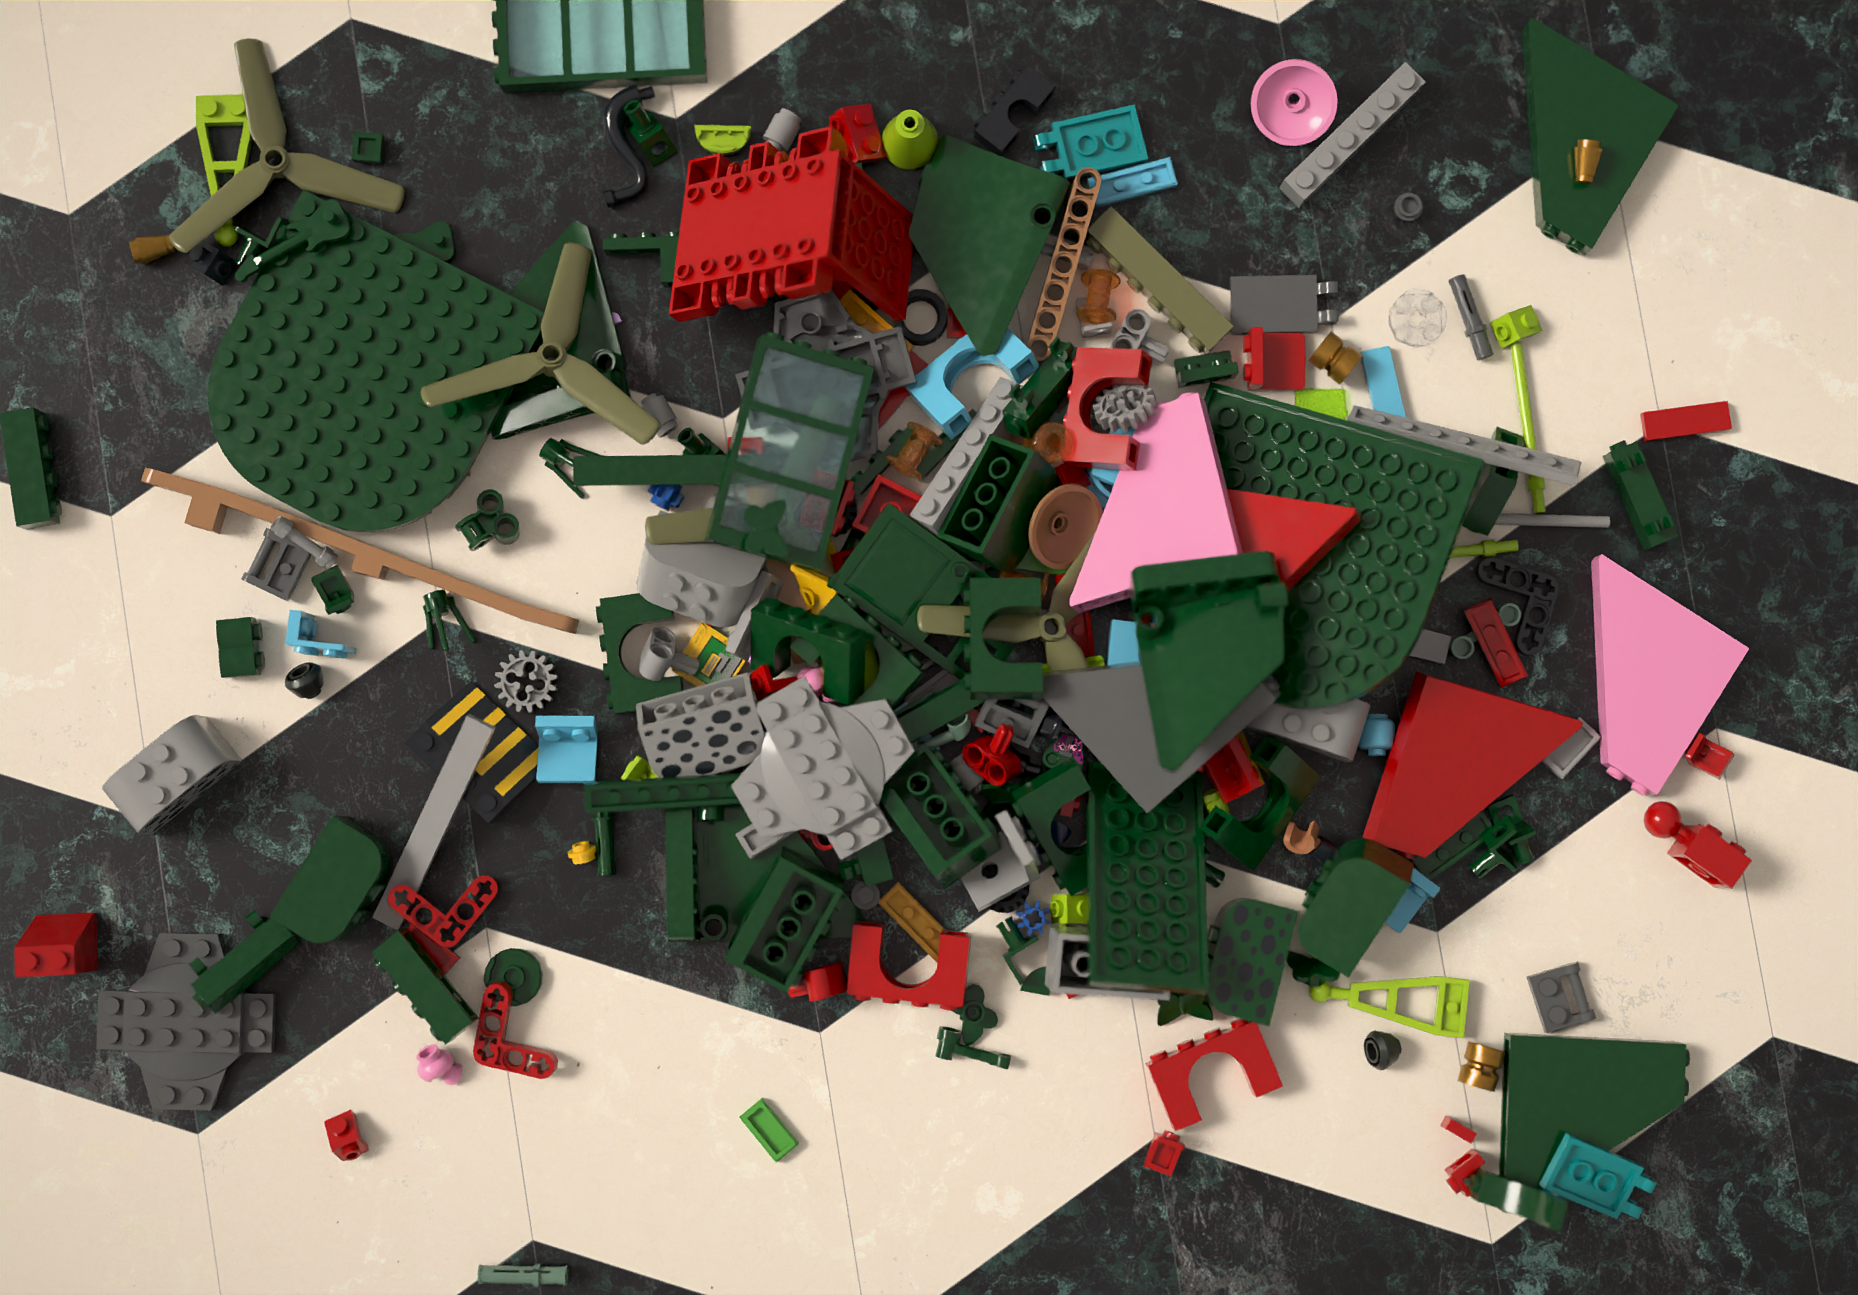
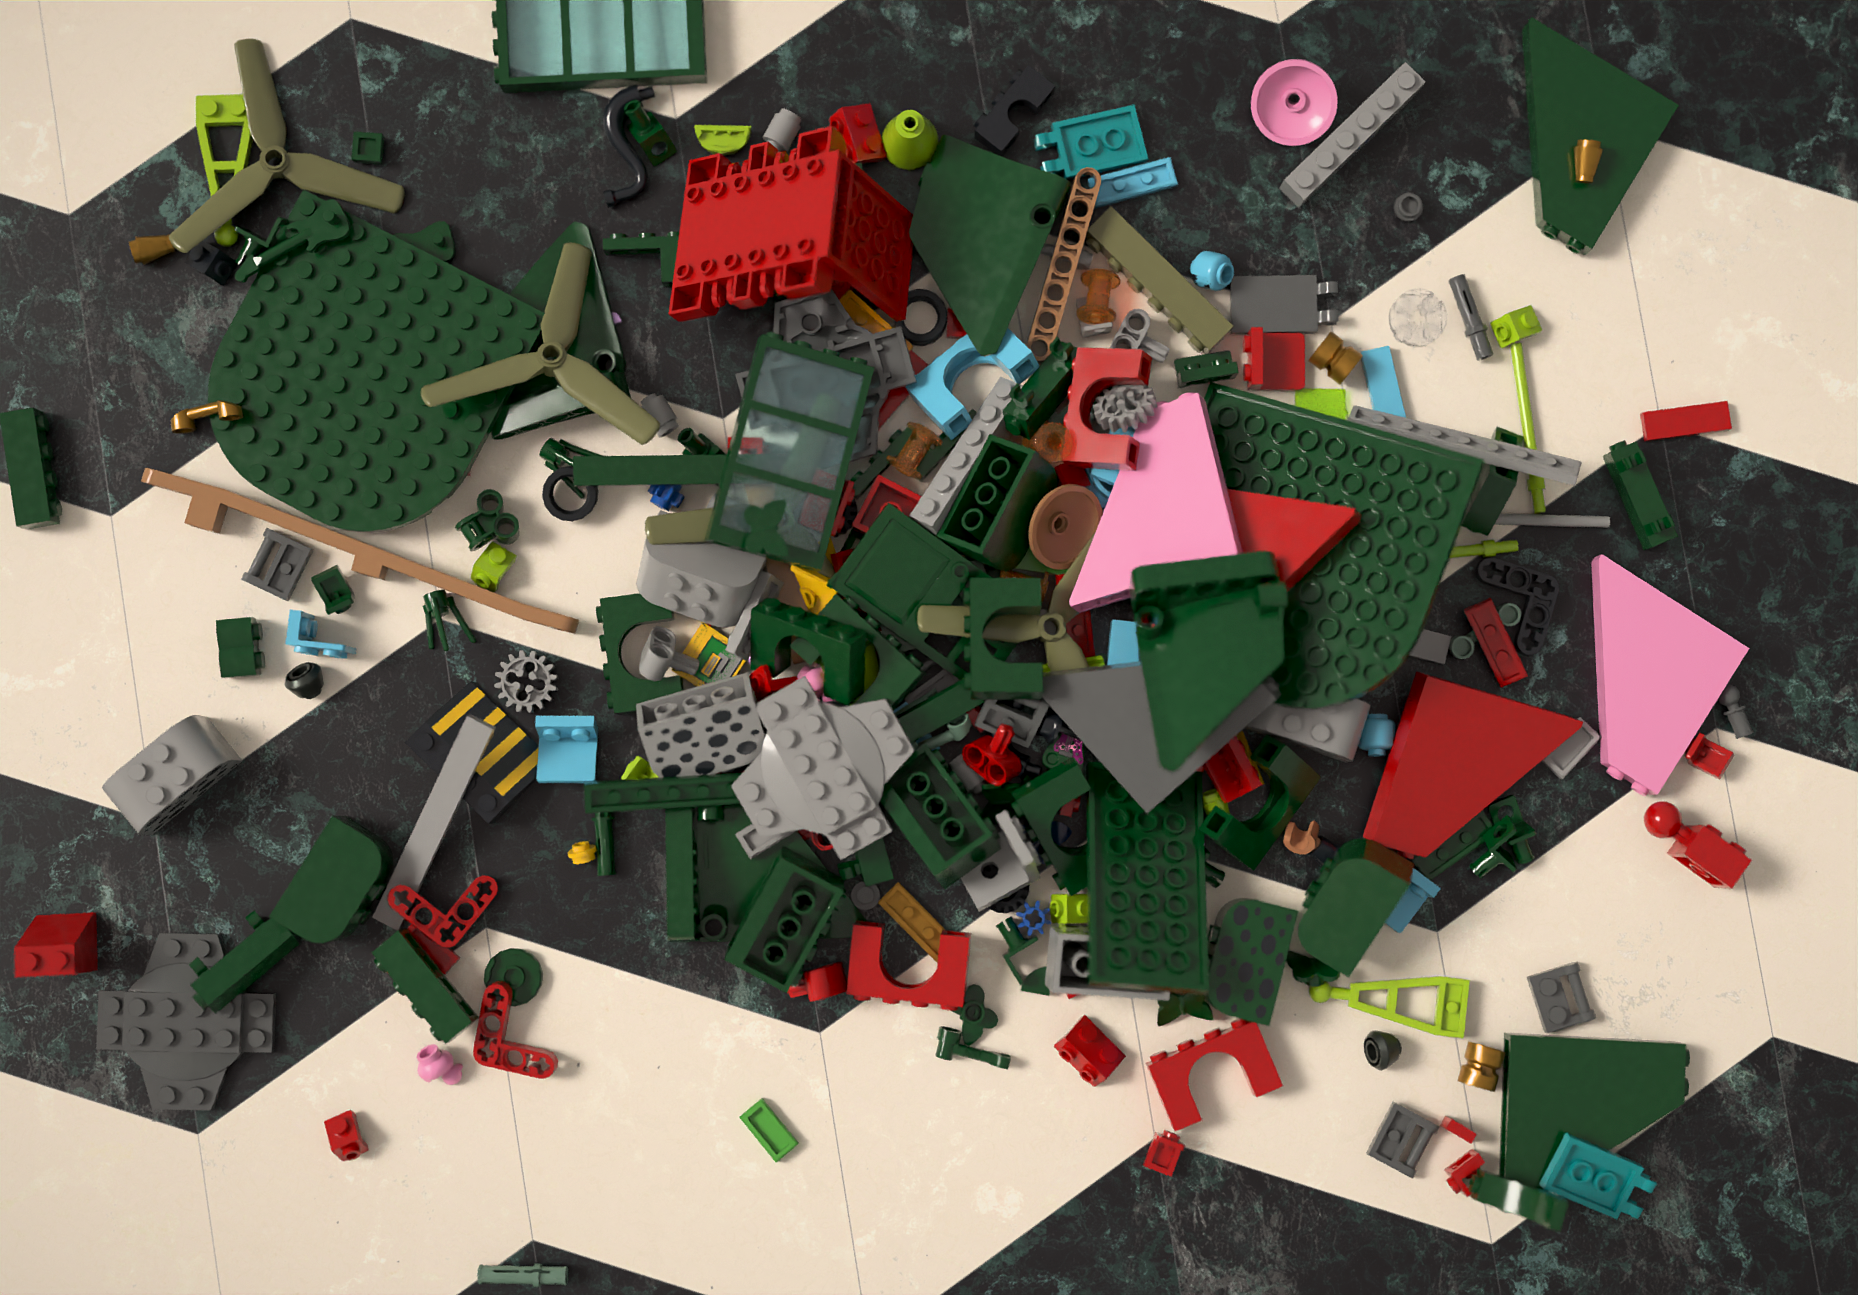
light grey bar [270,515,338,569] -> none
none -> pearl gold bar [171,400,243,434]
none -> lime bracket [471,541,517,593]
none -> black tyre [542,466,598,522]
none -> red bracket [1054,1015,1126,1087]
none -> medium azure head [1190,251,1234,291]
none -> dark grey plate [1366,1102,1440,1179]
none -> dark grey pin [1717,684,1754,739]

